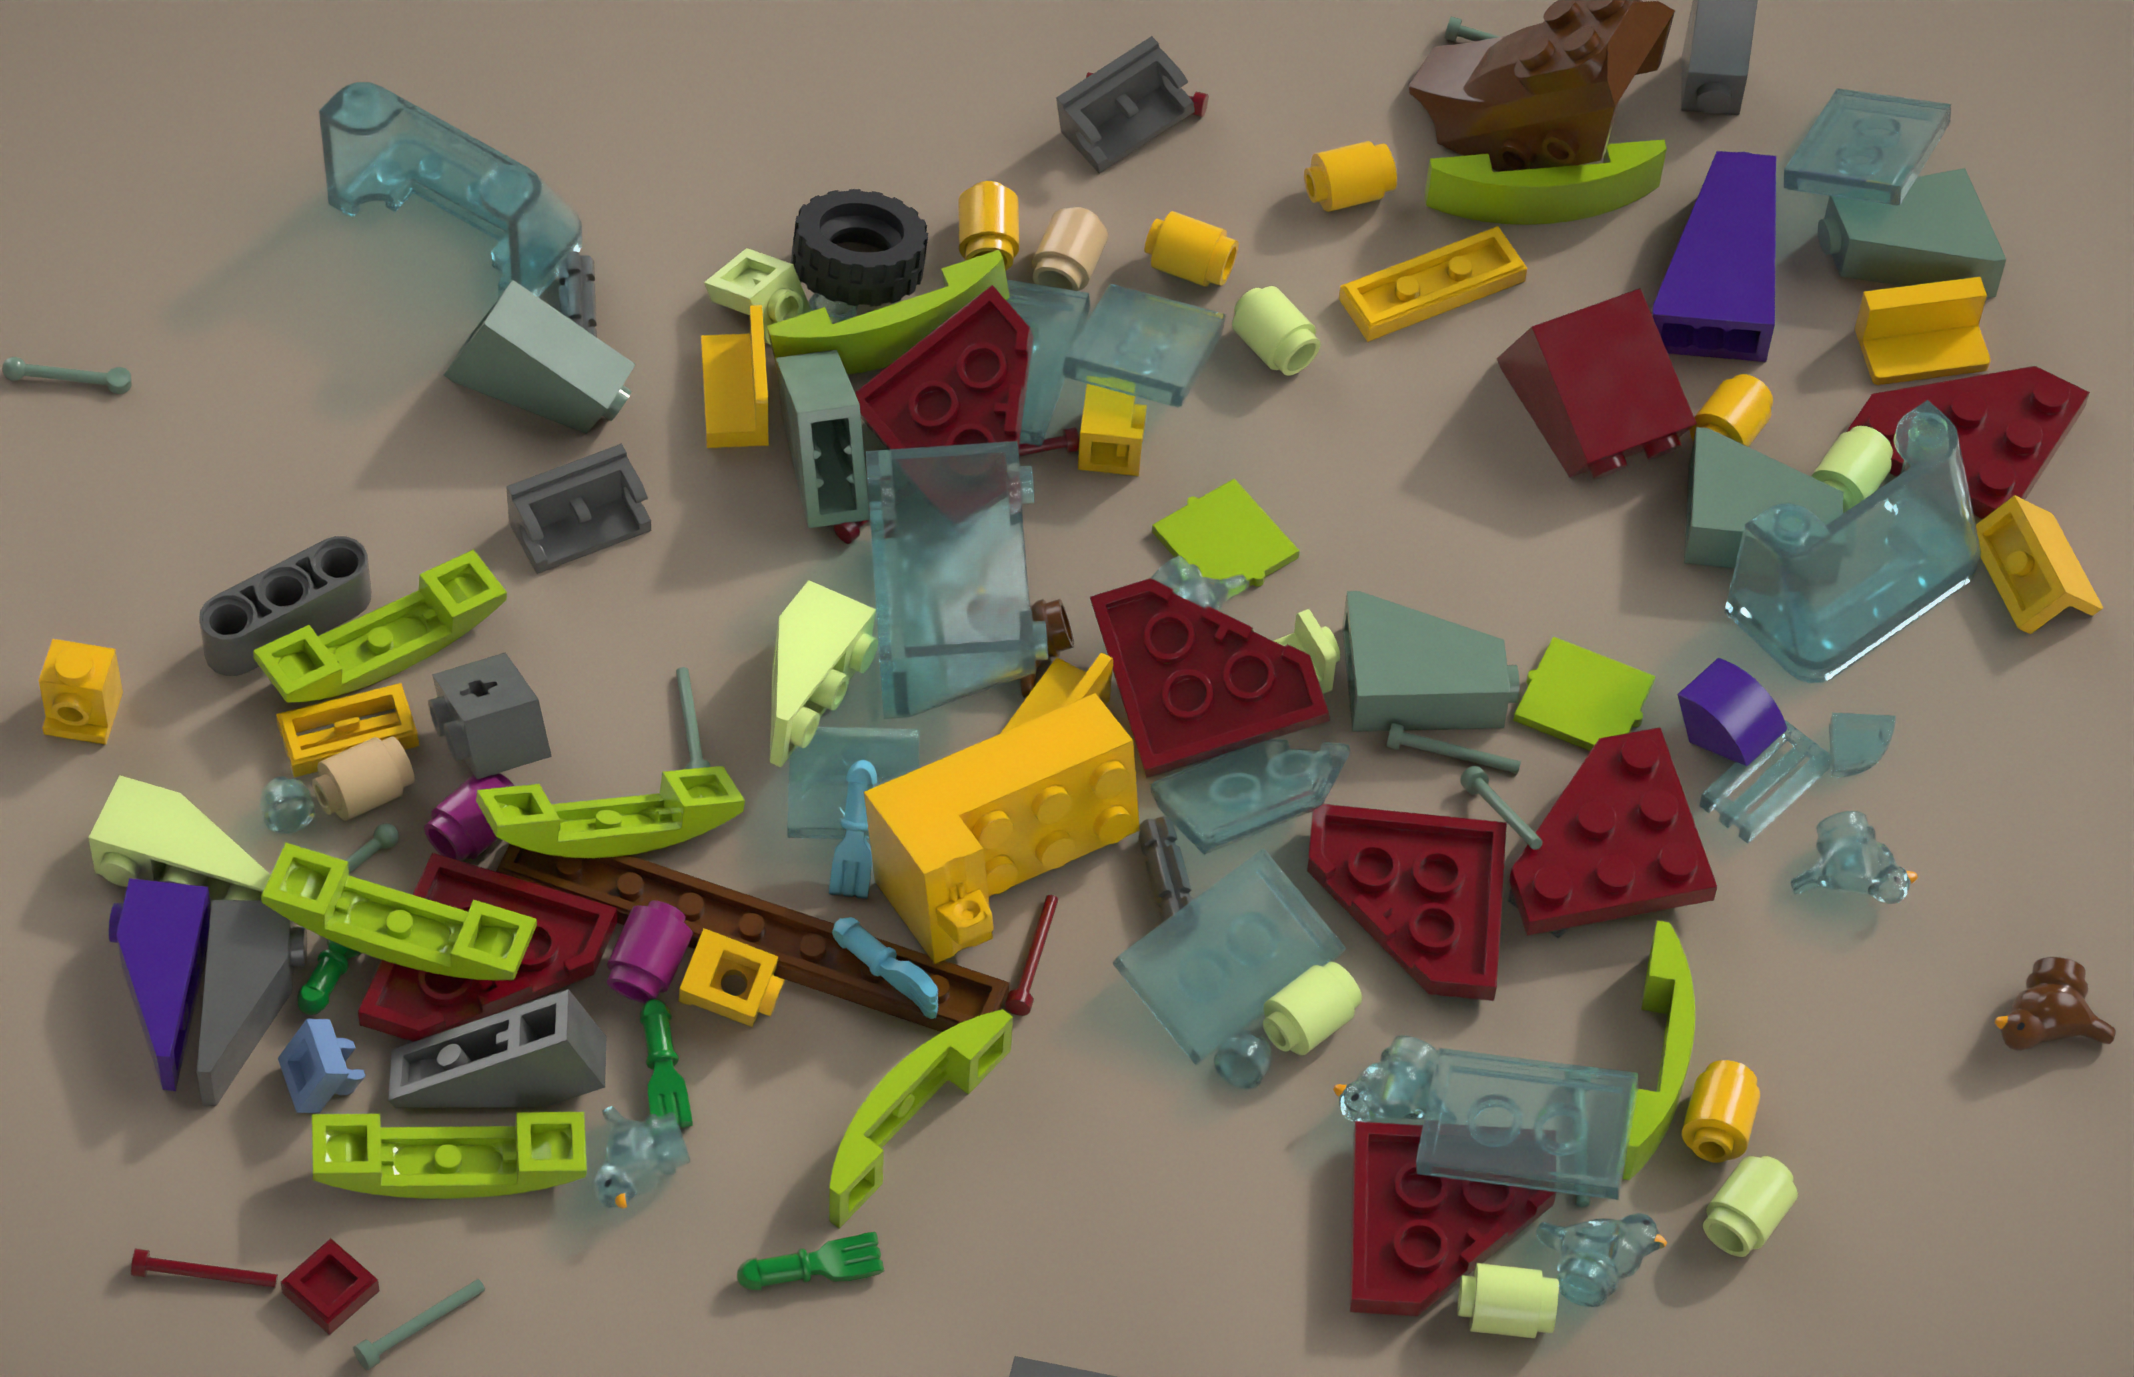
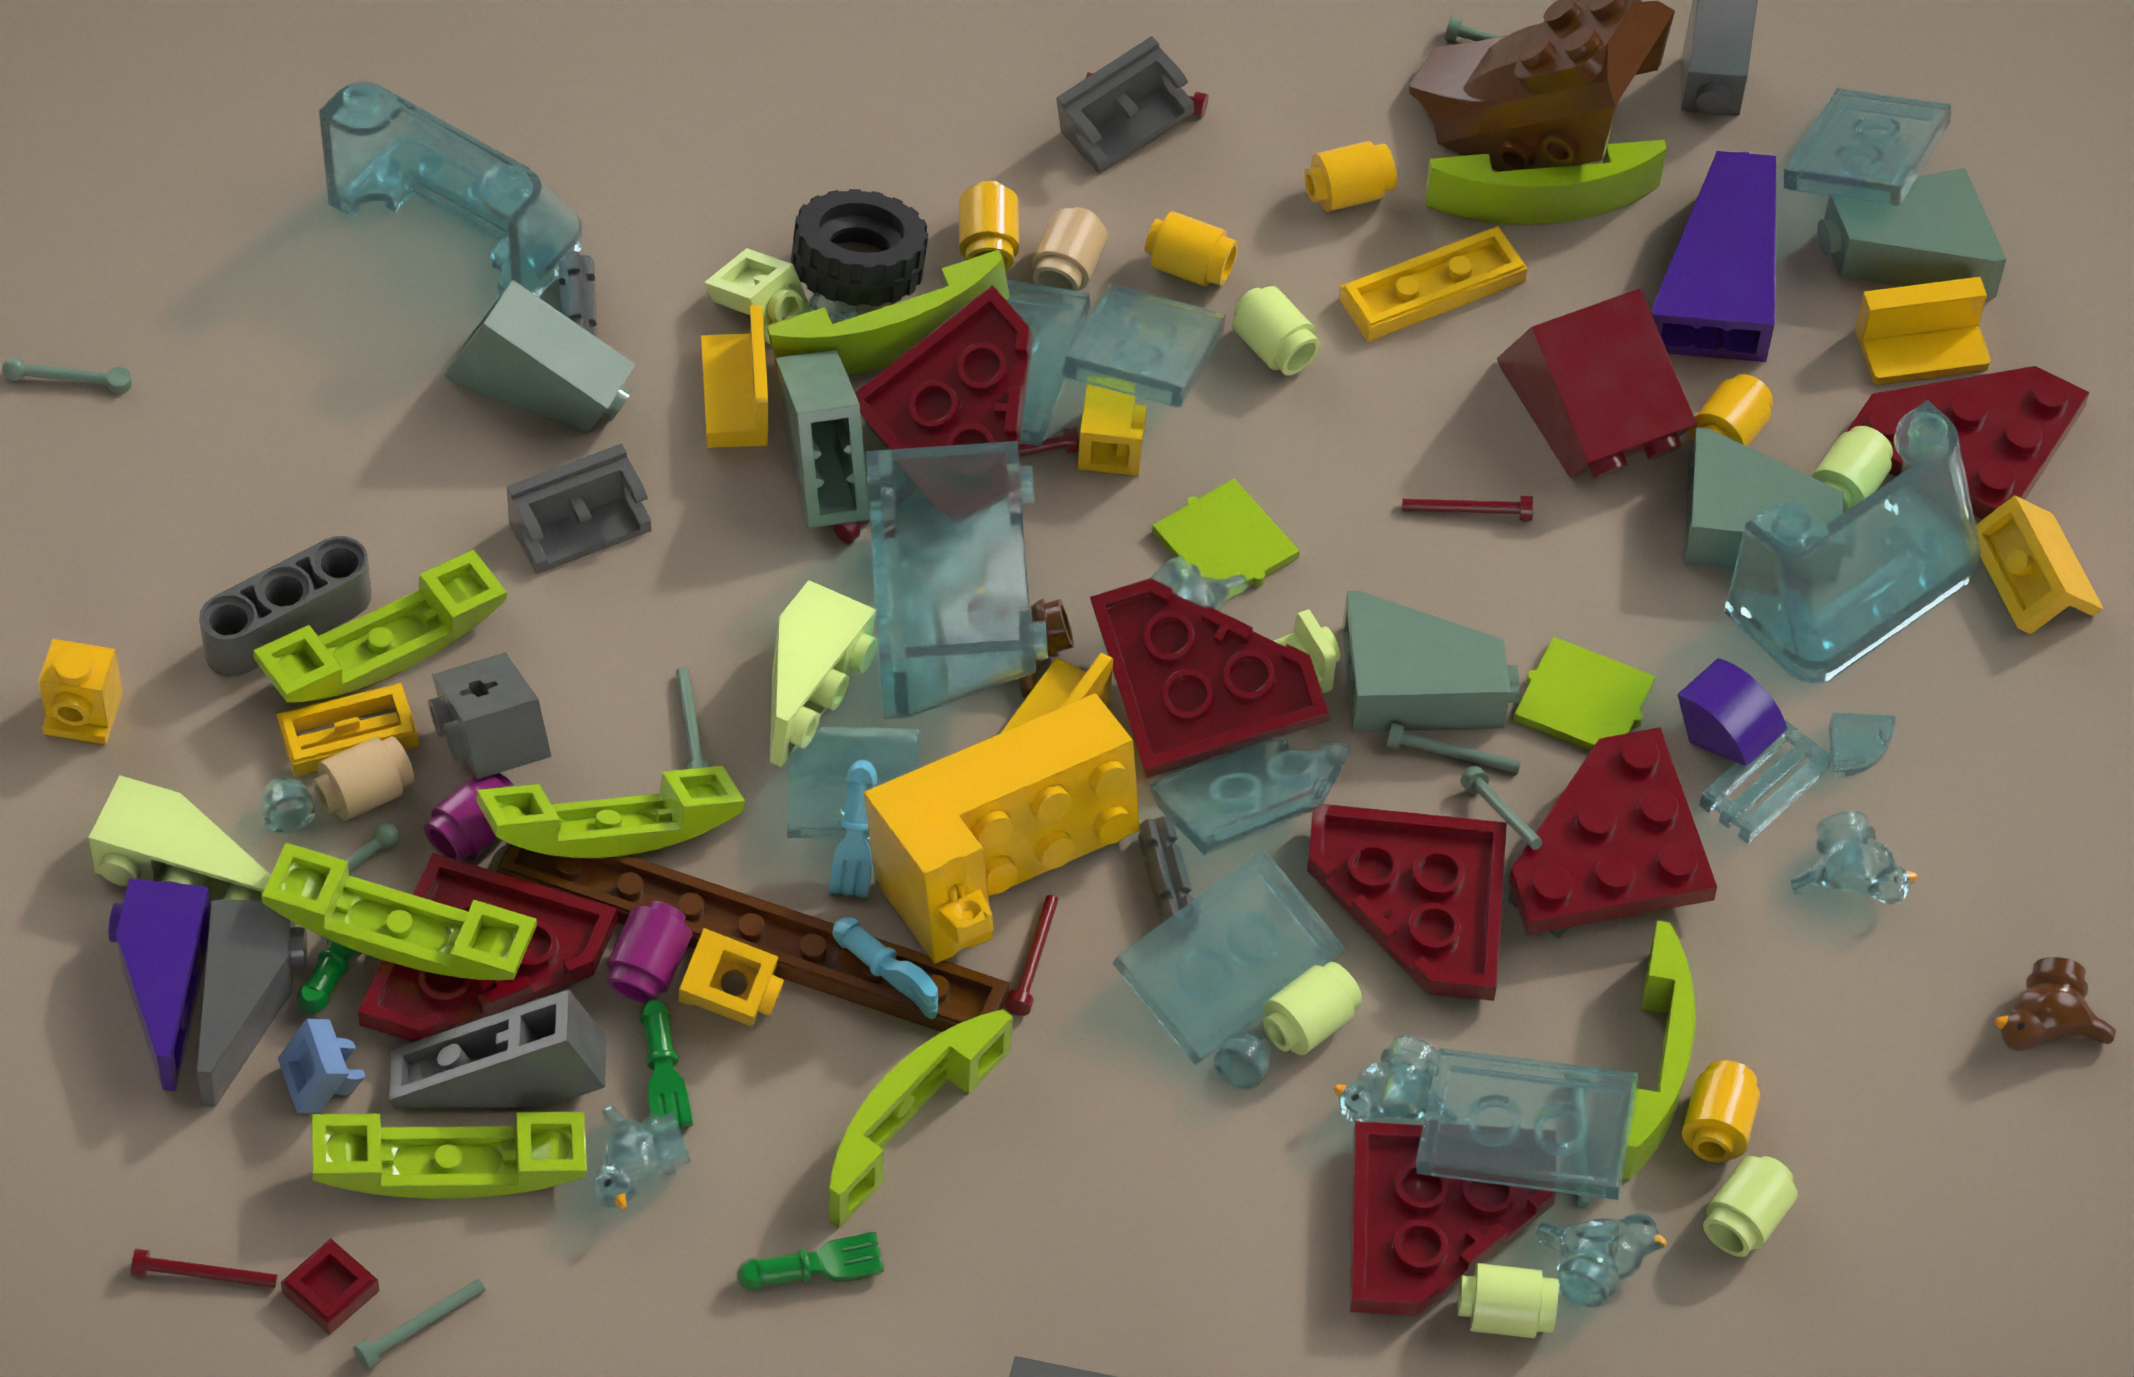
none -> dark red piece [1402,496,1533,521]

